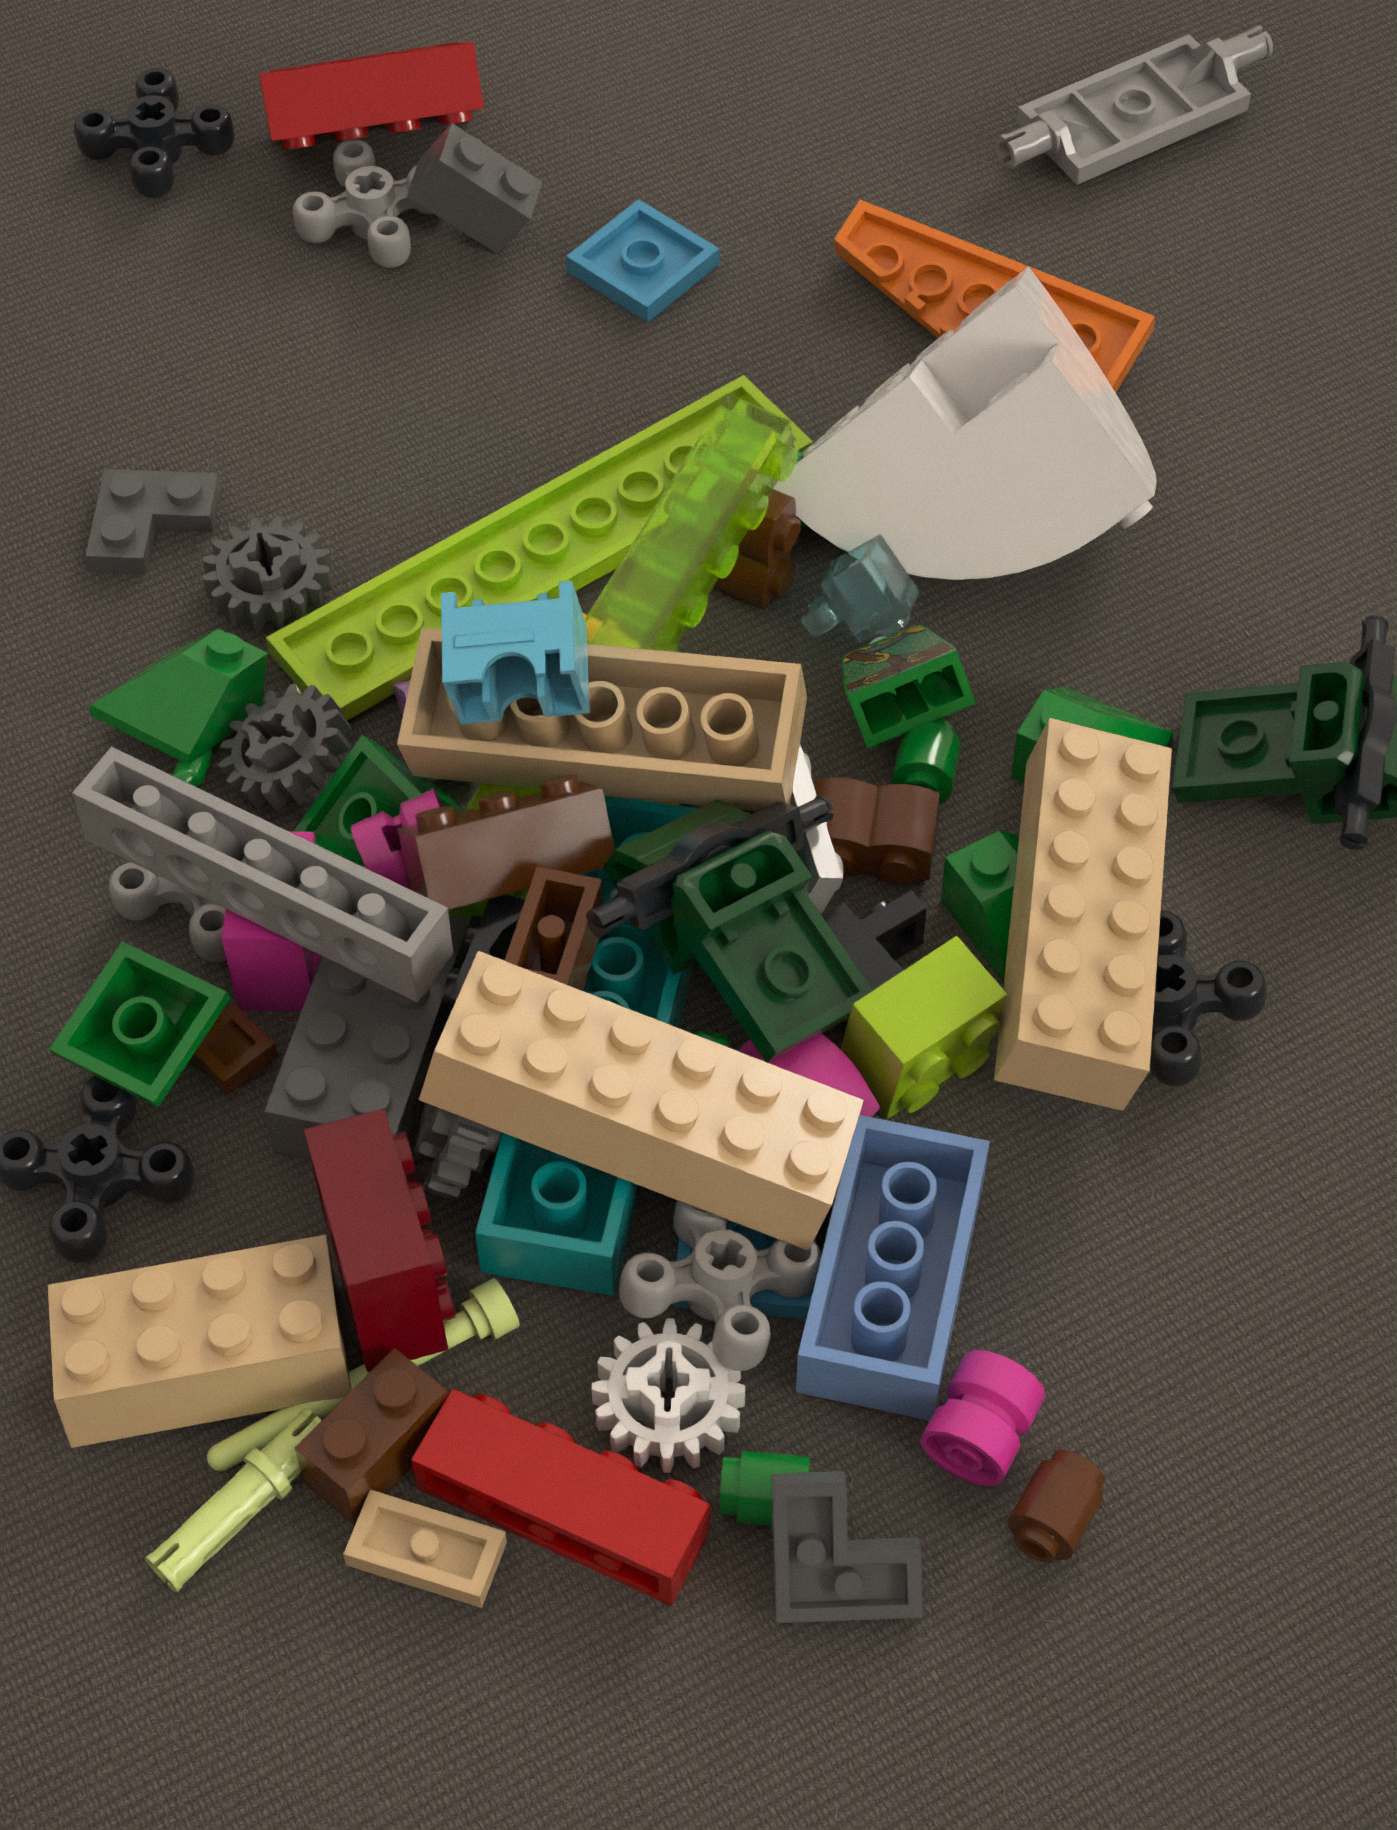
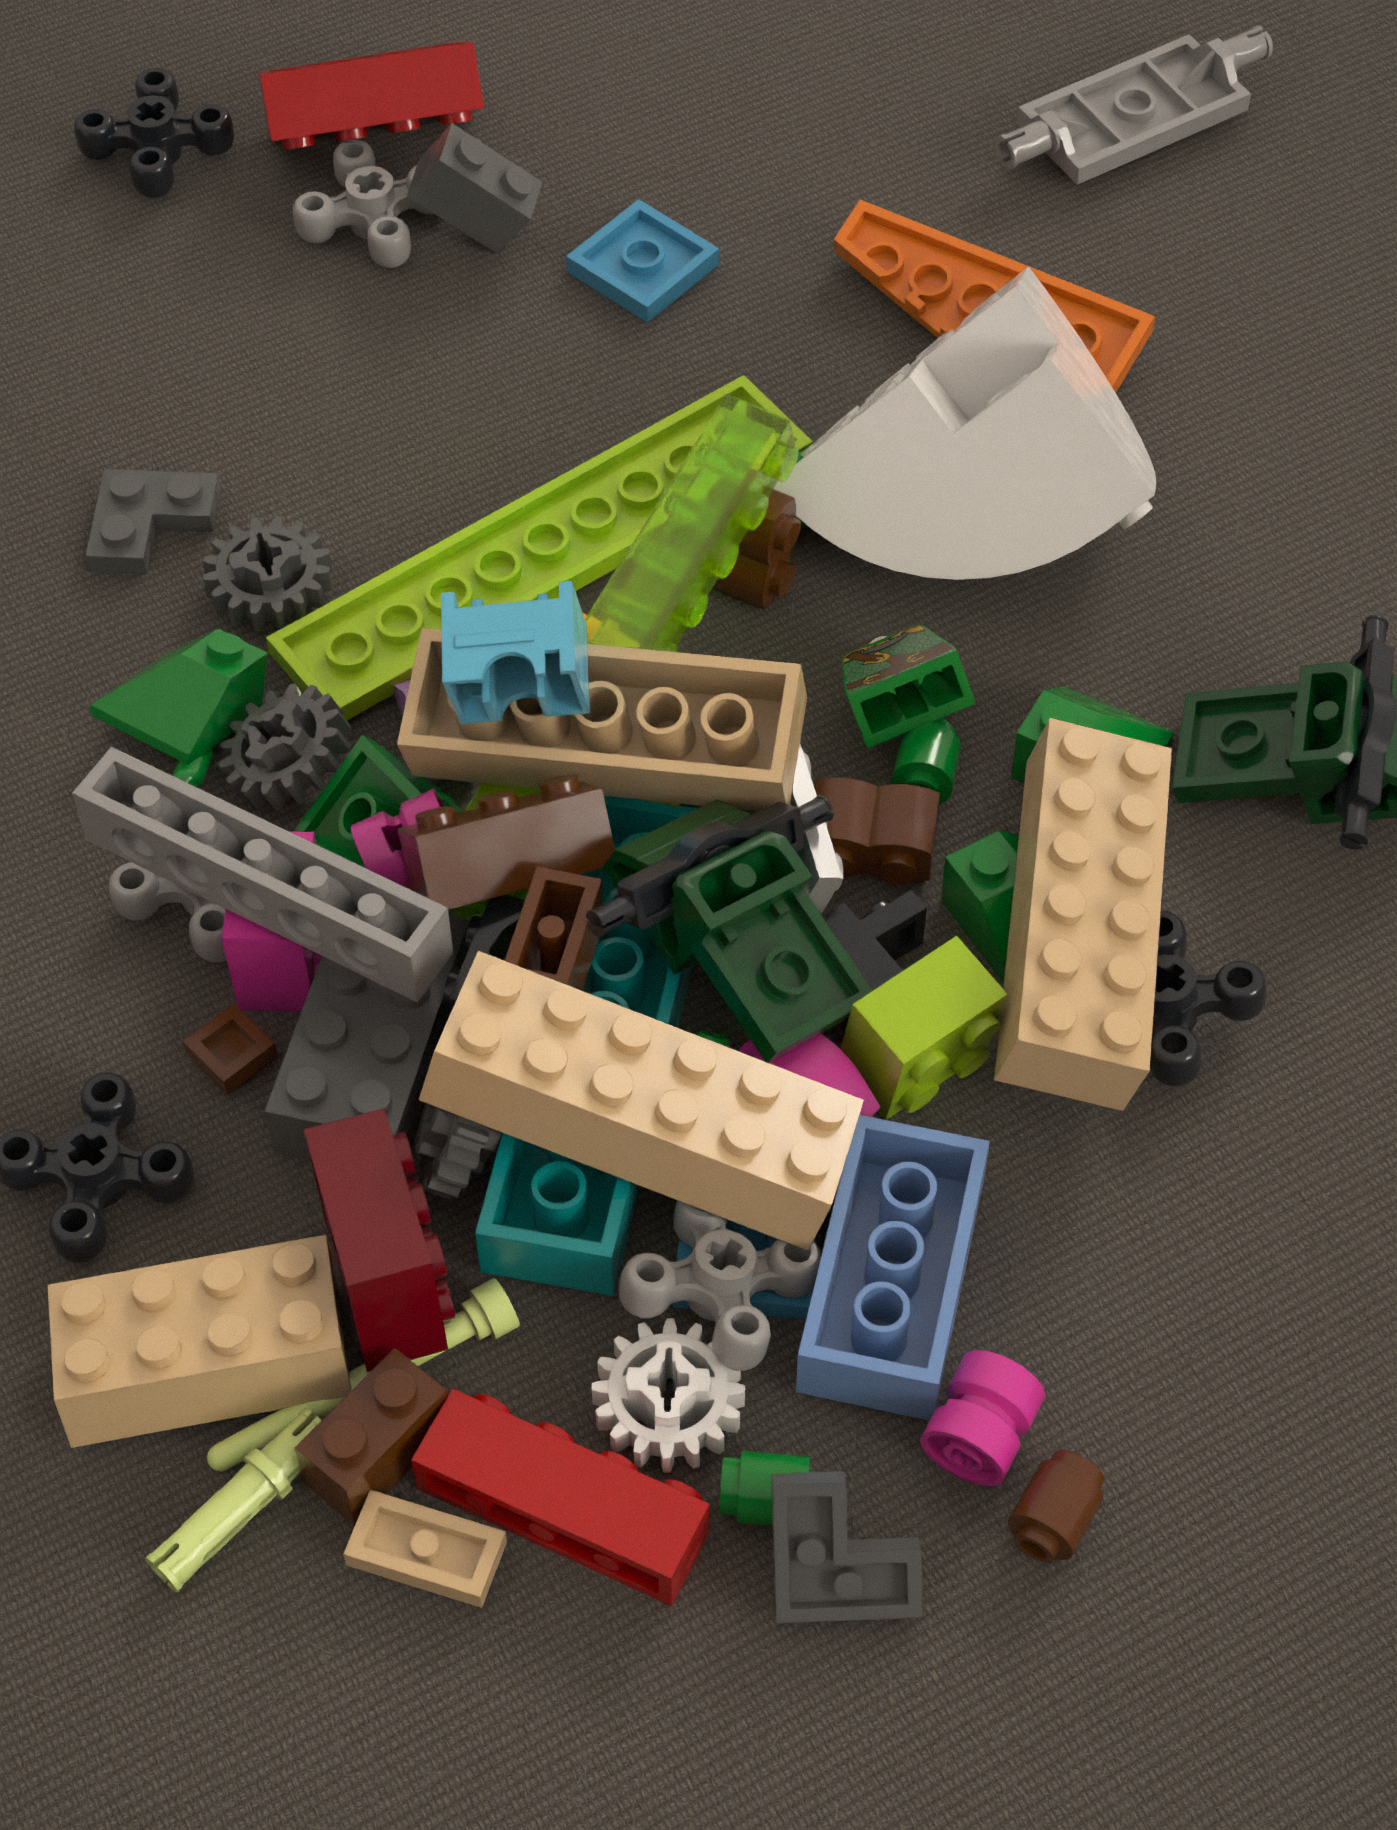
green slope [49,941,231,1107] -> none
clear light blue brick [801,534,920,643] -> none

